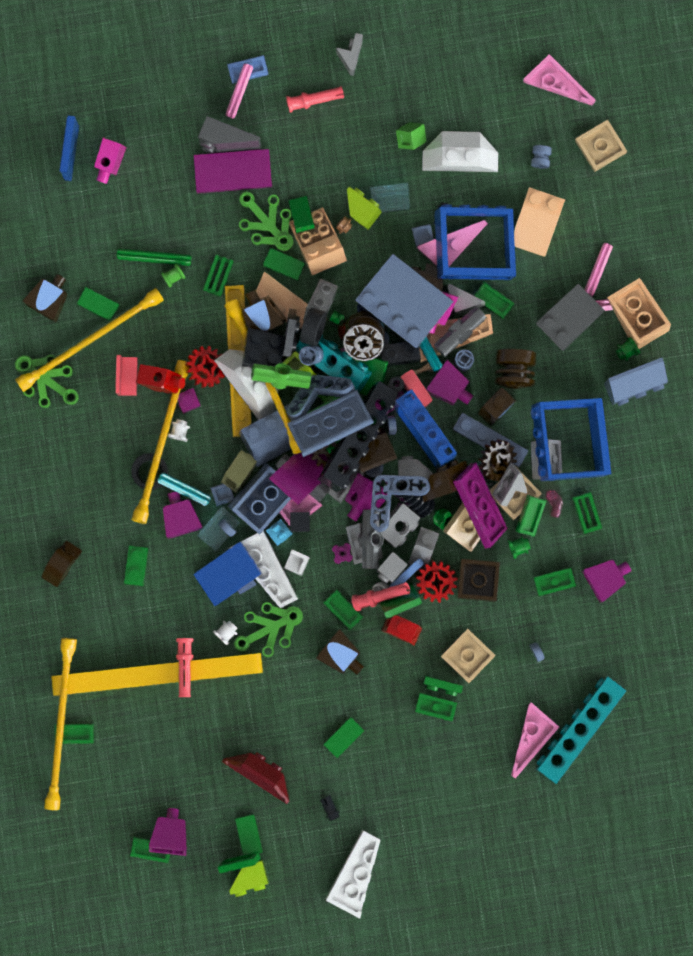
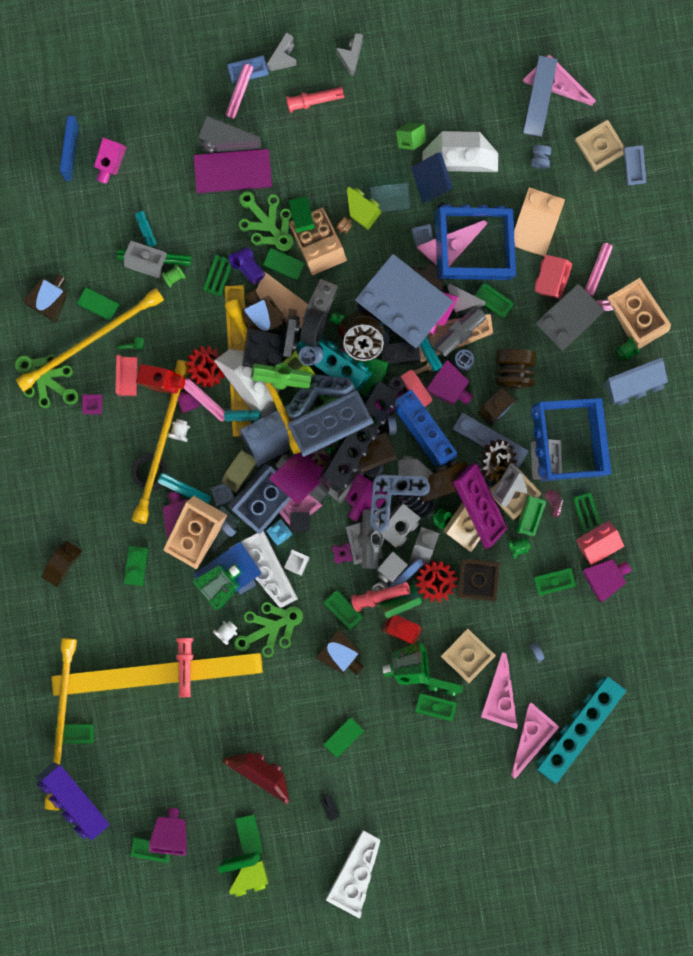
none -> dark purple brick [35,762,110,840]
none -> magenta plate [82,395,103,415]
none -> green hand [118,337,145,350]
none -> light grey panel [124,241,167,278]
none -> teal axle [135,211,156,247]
none -> light nougat slope [164,496,227,569]
none -> bright pink axle [184,378,225,421]
none -> torso [193,564,242,610]
none -> teal axle [224,410,261,421]
none -> dark purple piece [229,247,266,285]
none -> light grey slope [267,33,297,71]
none -> green torso [383,642,430,685]
none -> dark blue tile [411,152,453,203]
none -> bright pink wing [481,652,517,729]
none -> sand blue slope [523,56,558,137]
none -> coral brick [535,255,572,300]
none -> coral brick [576,521,624,566]
none -> sand blue tile [623,145,646,186]

